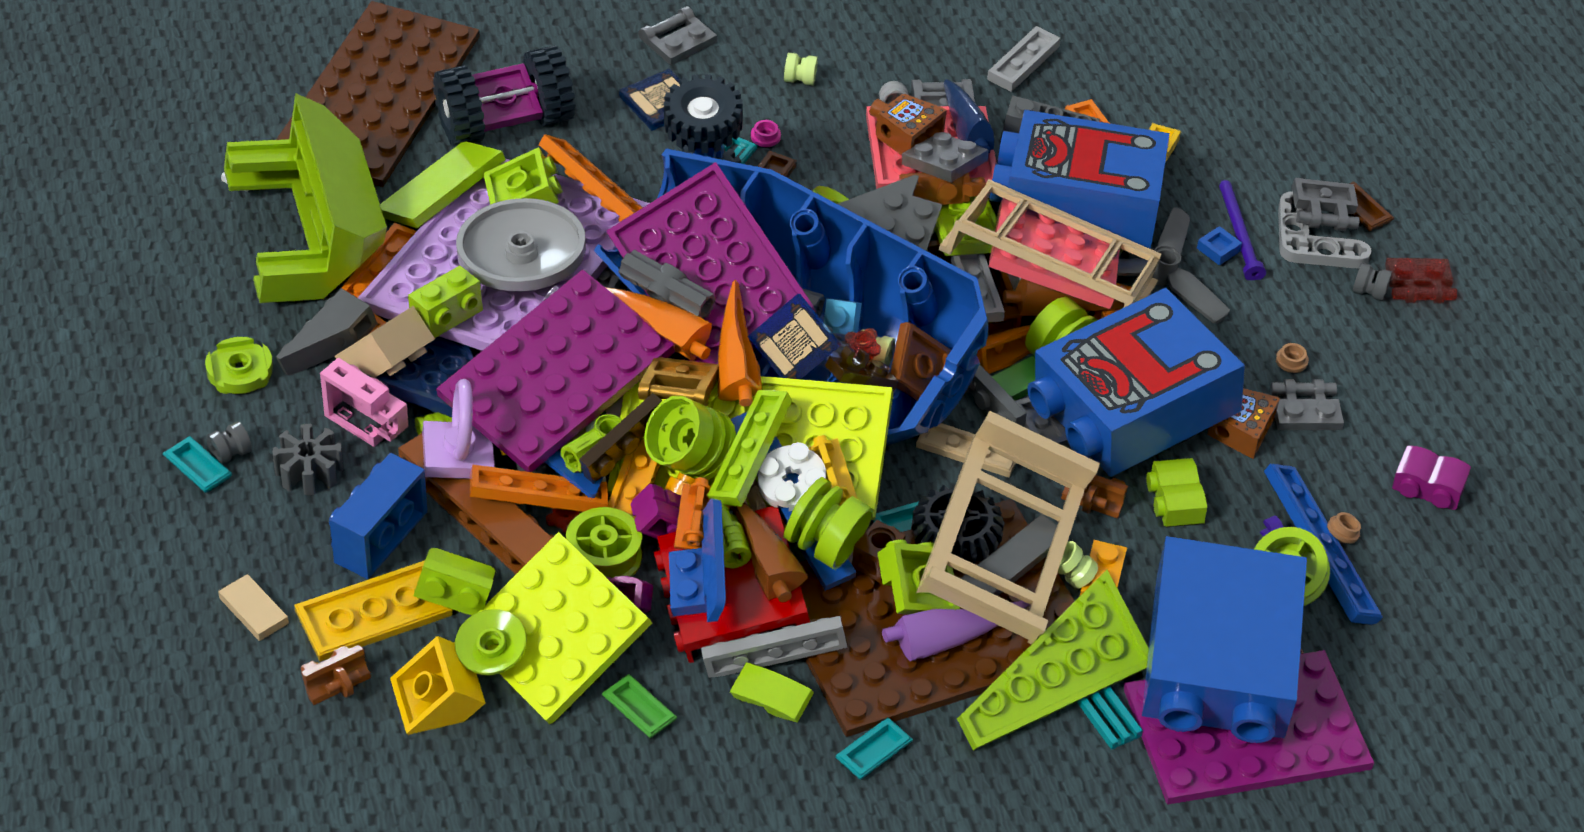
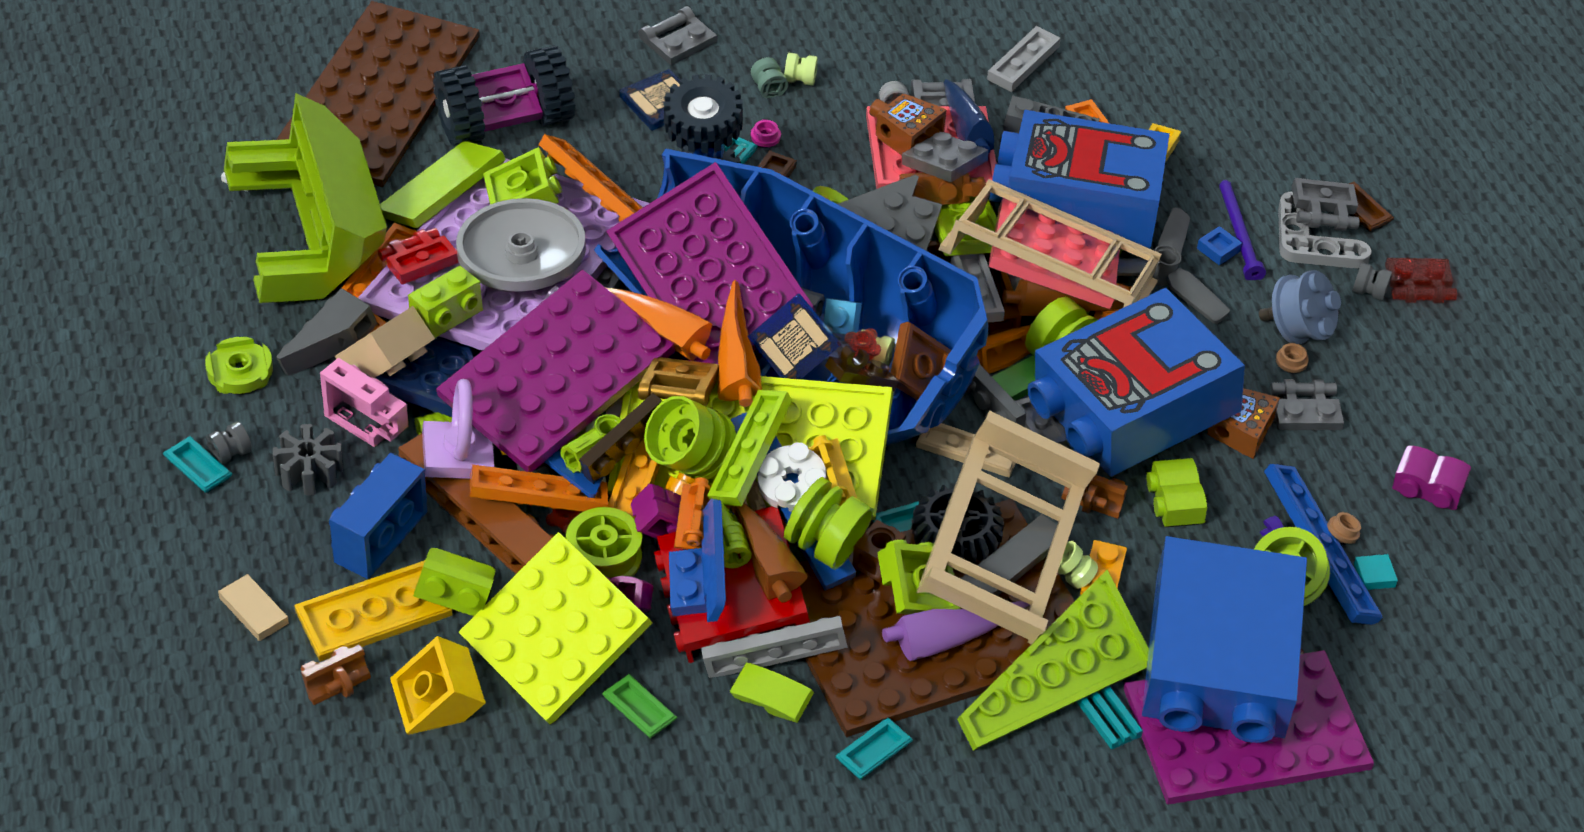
lime dish [455,609,527,675] -> none
dark grey piece [618,250,716,319] -> none
none -> red plate [377,228,459,285]
none -> sand green wheel [751,57,788,99]
none -> sand blue wheel [1259,270,1341,344]
none -> teal tile [1354,554,1398,590]

